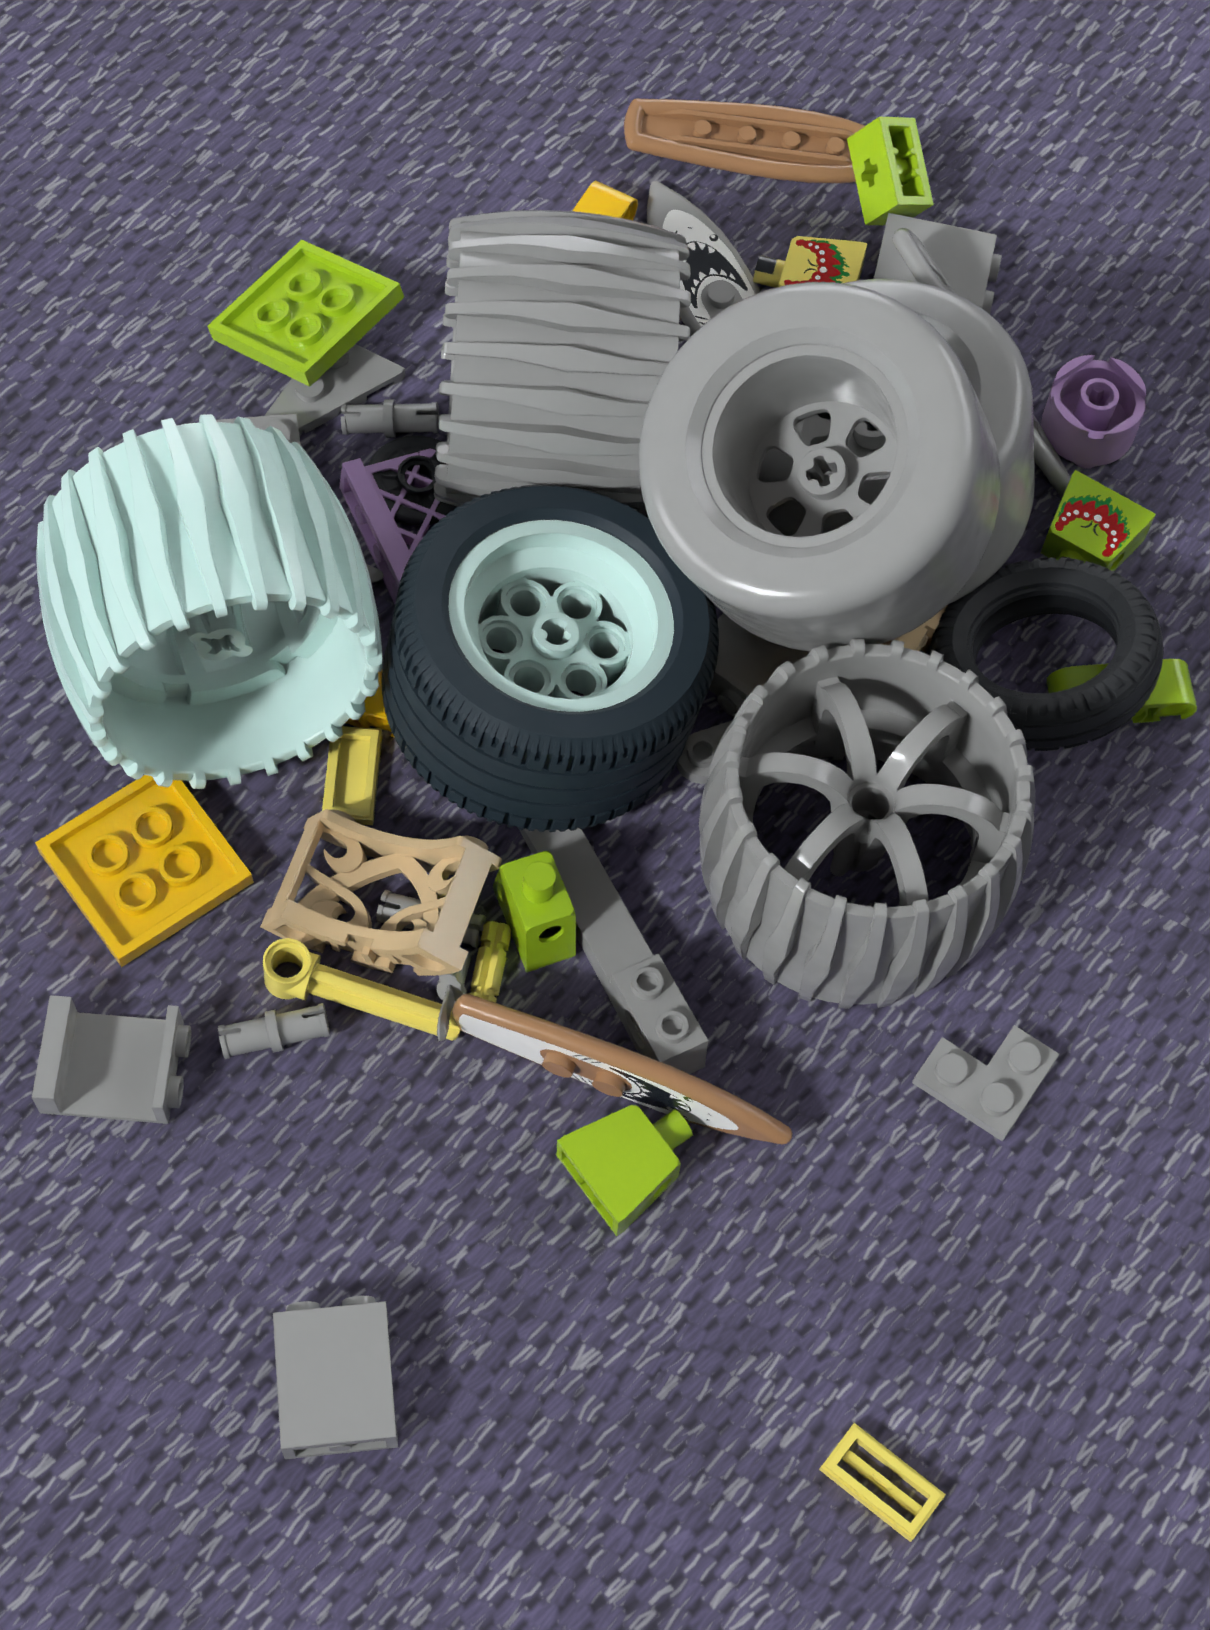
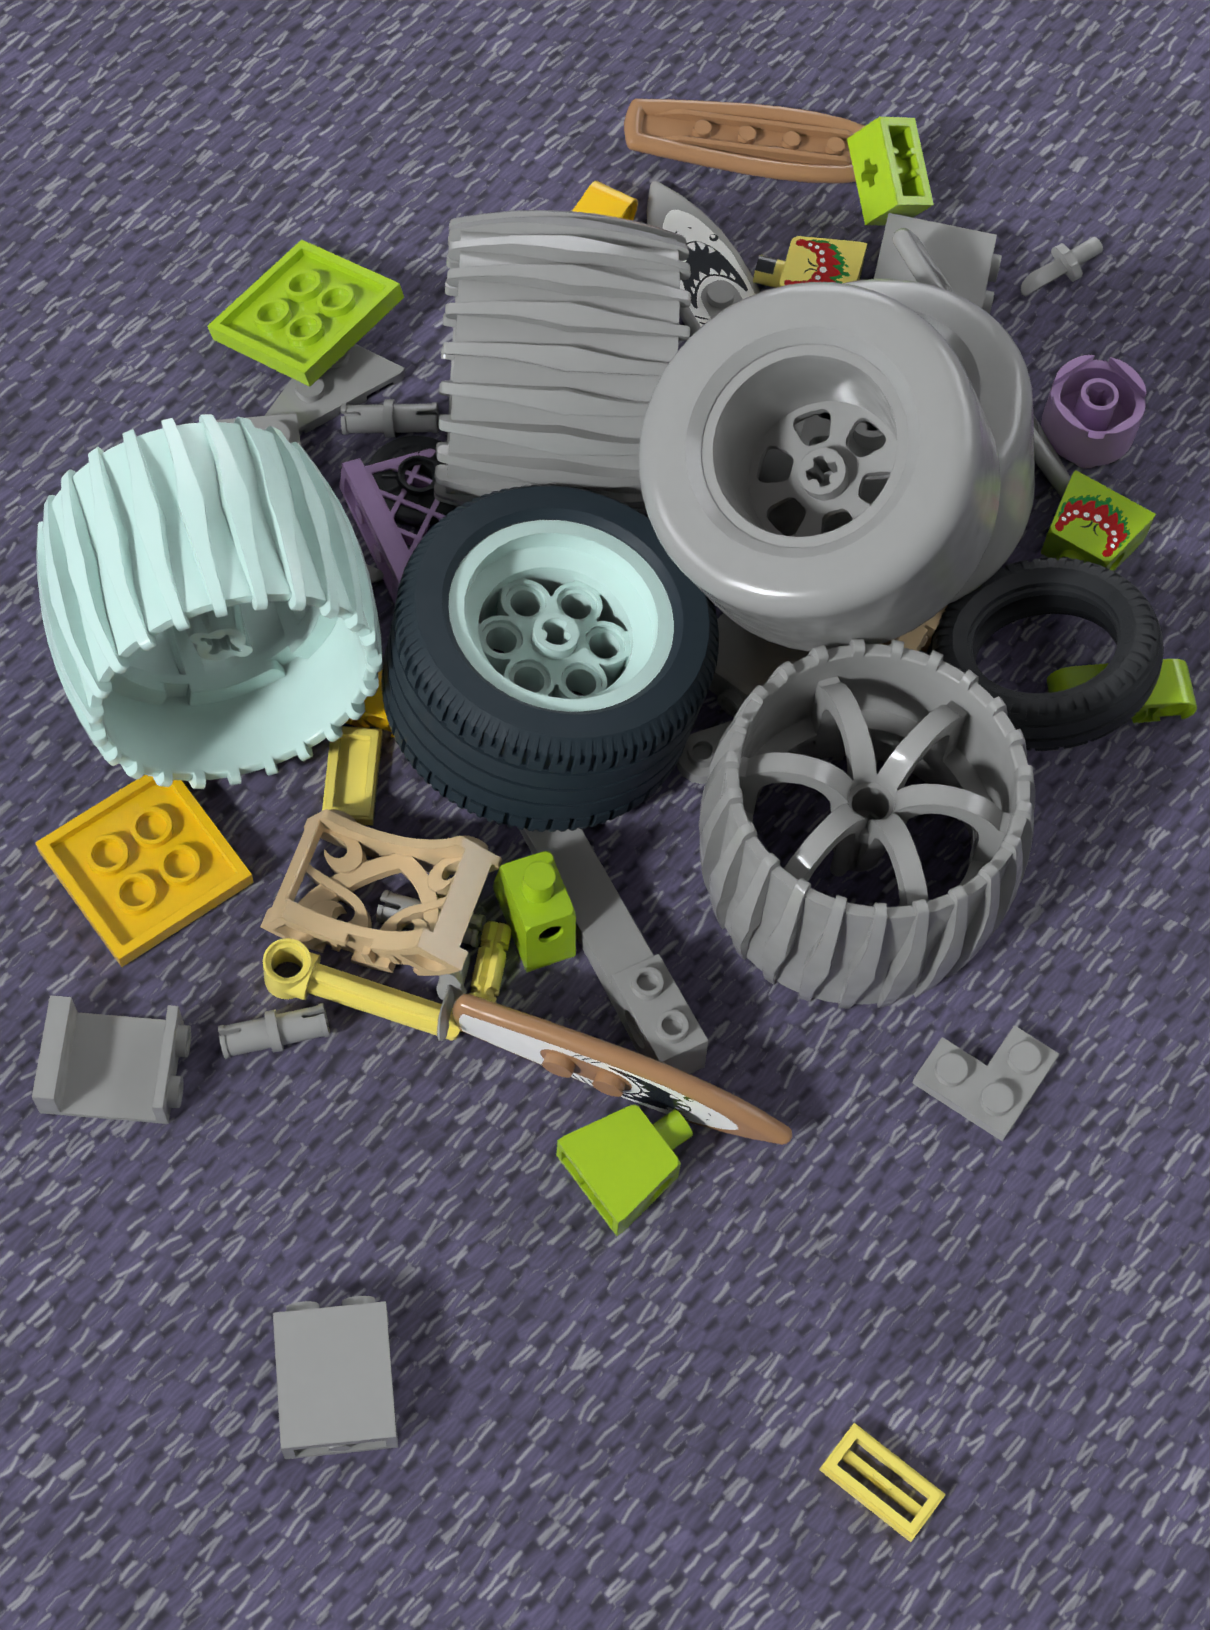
none -> light grey piece [1020,237,1103,297]

